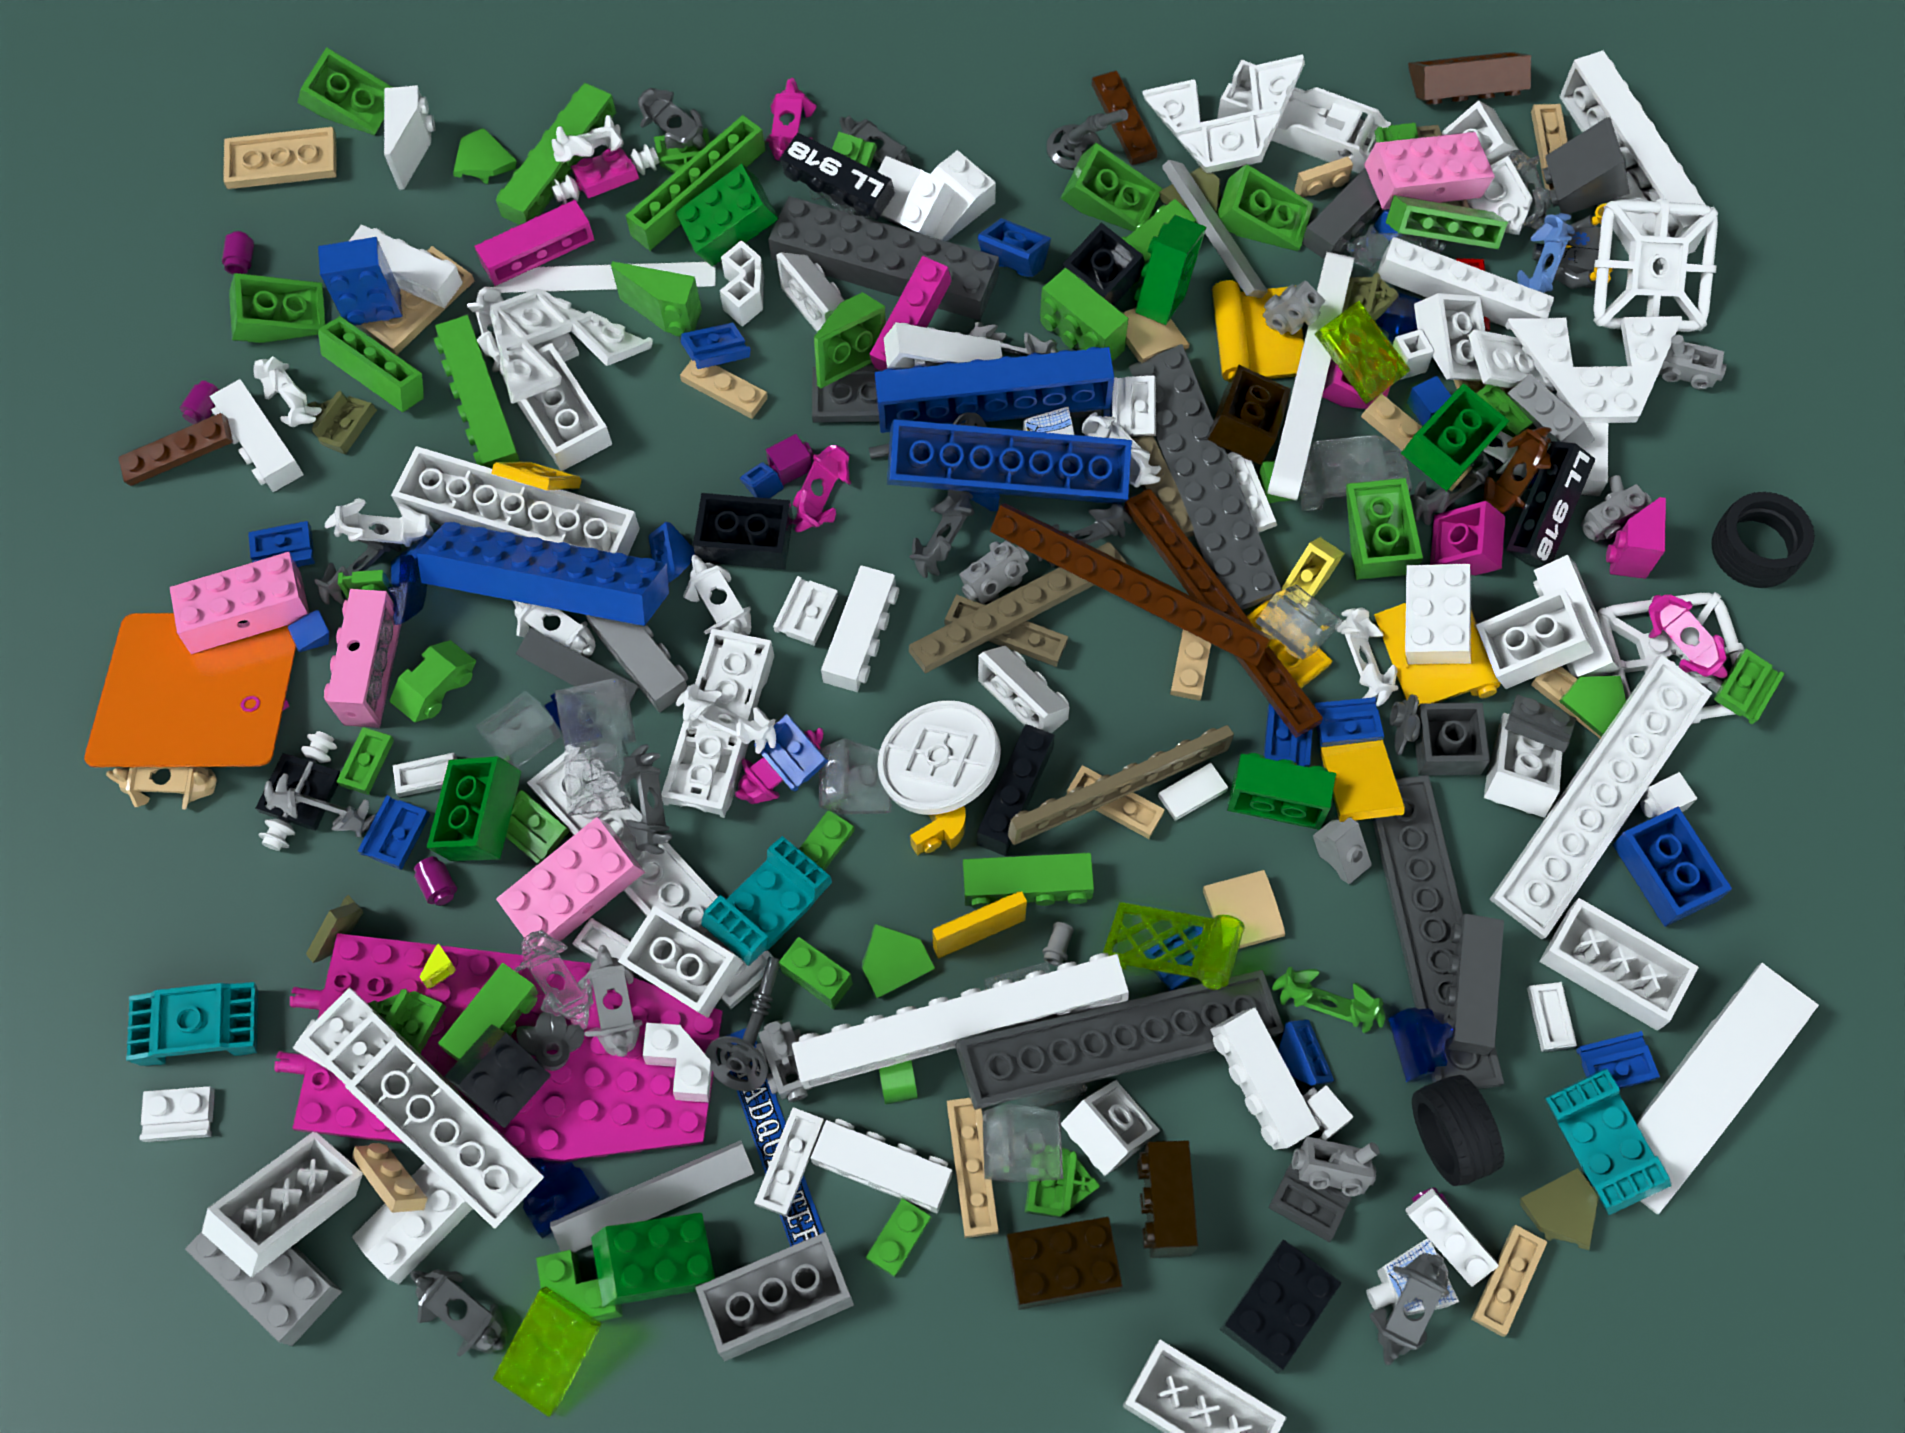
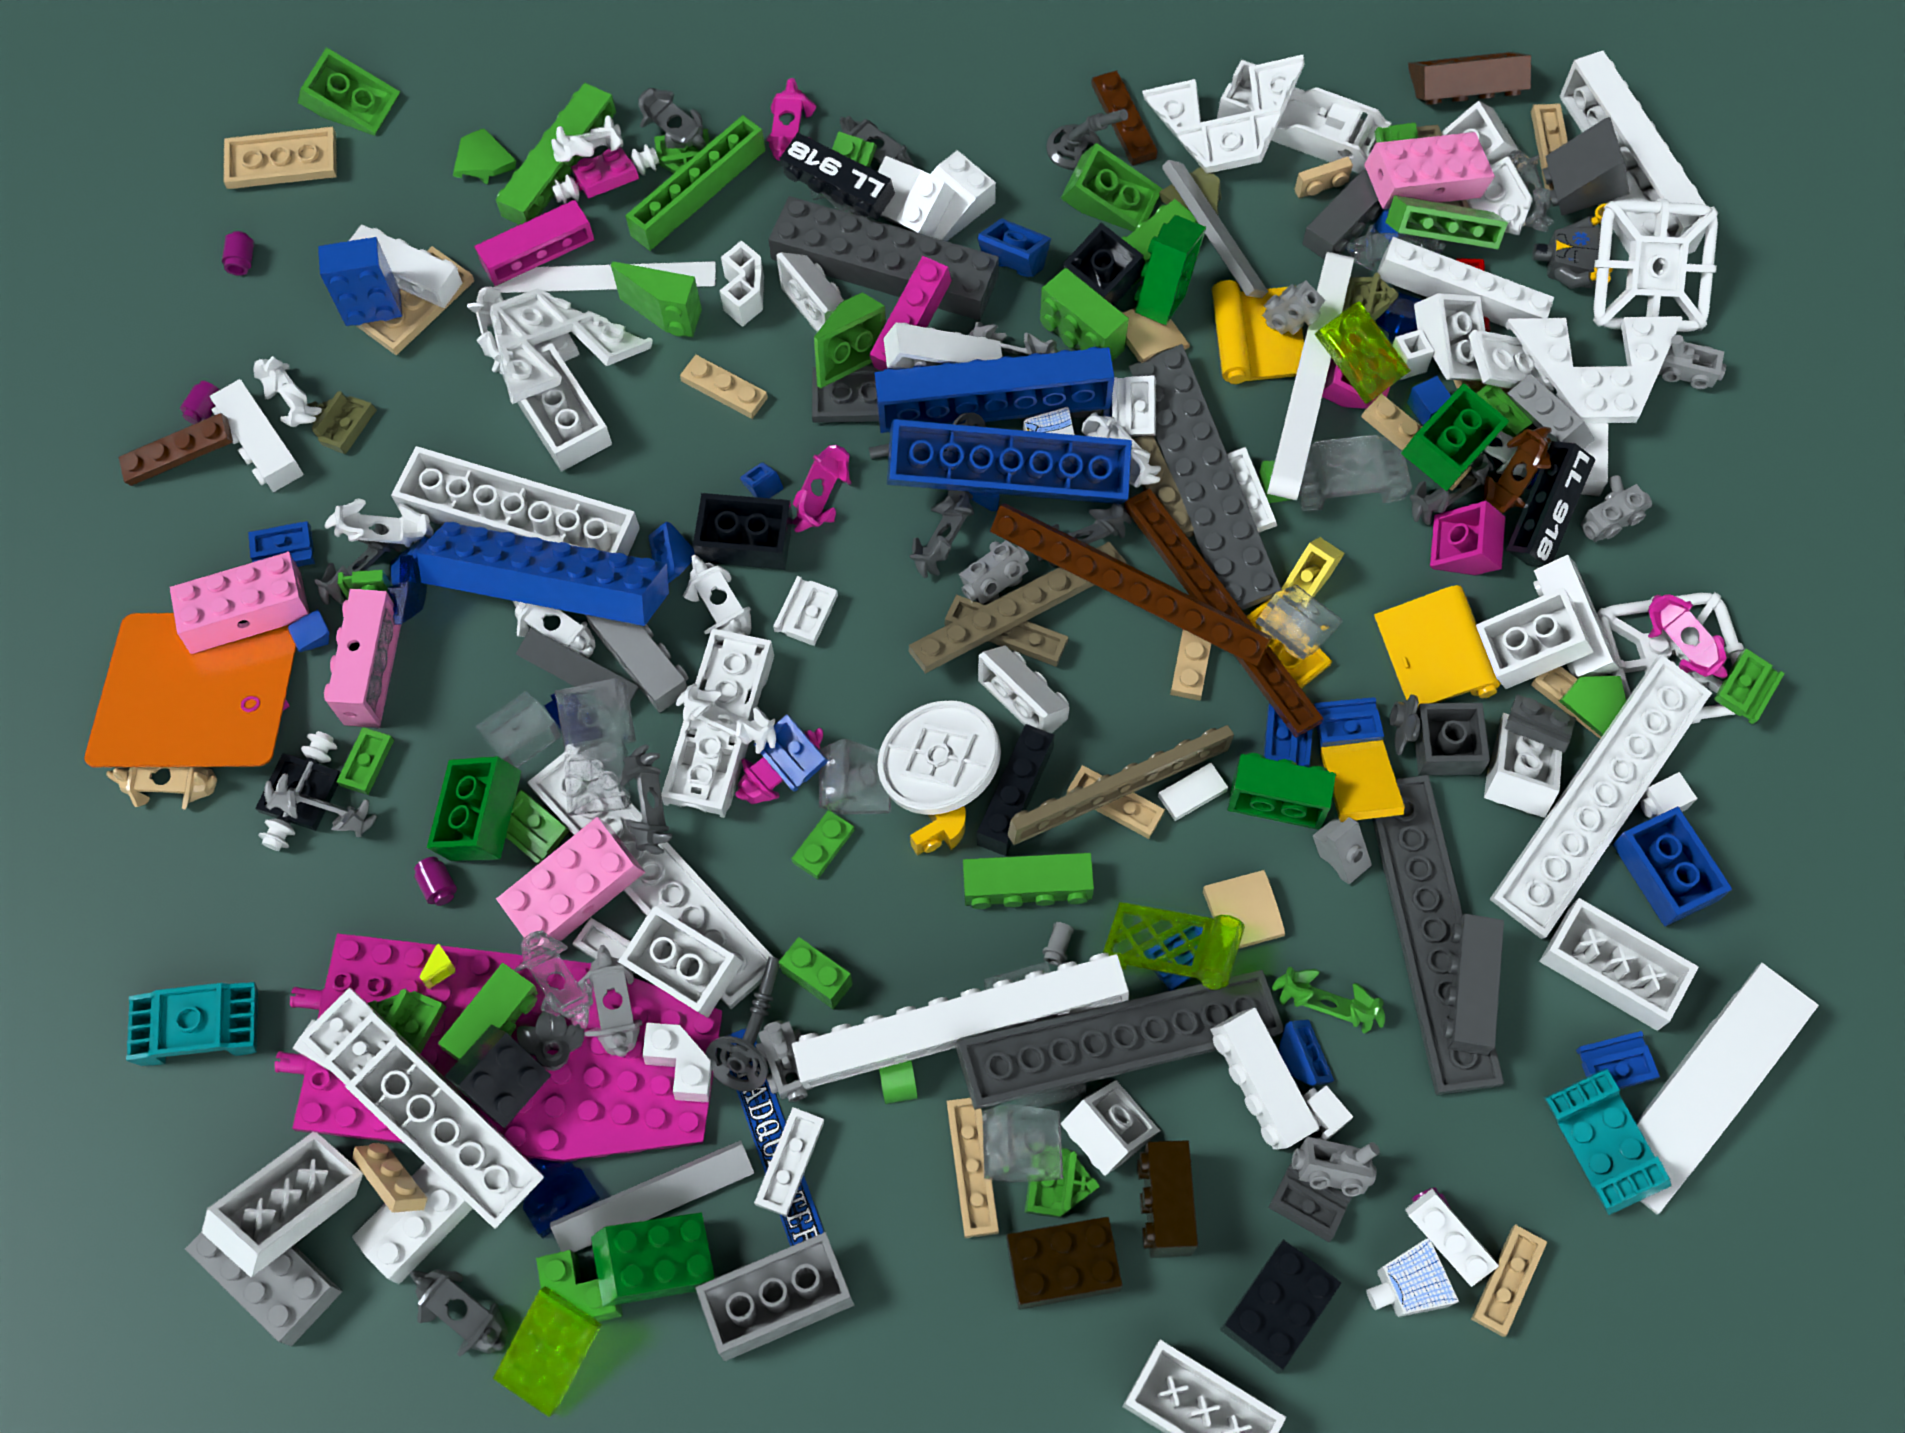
white plate [140,1086,215,1142] -> none
bright green slope [229,273,325,343] -> none
olive slope [306,895,364,963] -> none
bright green brick [318,316,424,413] -> none
blue plate [357,795,430,870] -> none
white slope [384,85,435,190] -> none
bright green brick [389,640,476,723] -> none
white tile [392,752,457,797] -> none
bright green brick [434,315,521,469] -> none
yellow tile [491,462,582,490] -> none
green brick [675,163,779,267] -> none
blue plate [681,322,751,369] -> none
teal plate [701,836,832,966] -> none
magenta brick [765,434,814,485] -> none
white brick [811,1119,952,1214] -> none
white brick [821,565,899,692] -> none
bright green slope [862,924,935,998] -> none
bright green plate [866,1198,931,1277] -> none
yellow tile [932,891,1027,959] -> none
dark brown brick [1208,365,1291,465] -> none
bright green slope [1217,164,1313,251] -> none
white piece [1337,607,1398,707] -> none
bright green slope [1346,478,1423,580] -> none
dark grey piece [1369,1253,1450,1366] -> none
clear blue slope [1388,1007,1454,1082] -> none
white brick [1405,564,1471,664] -> none
black tyre [1412,1074,1504,1186] -> none
medium blue piece [1517,213,1575,293] -> none
olive slope [1520,1168,1599,1250] -> none
white tile [1527,982,1577,1052] -> none
dark pink slope [1606,497,1666,579] -> none
black tyre [1711,491,1815,588] -> none

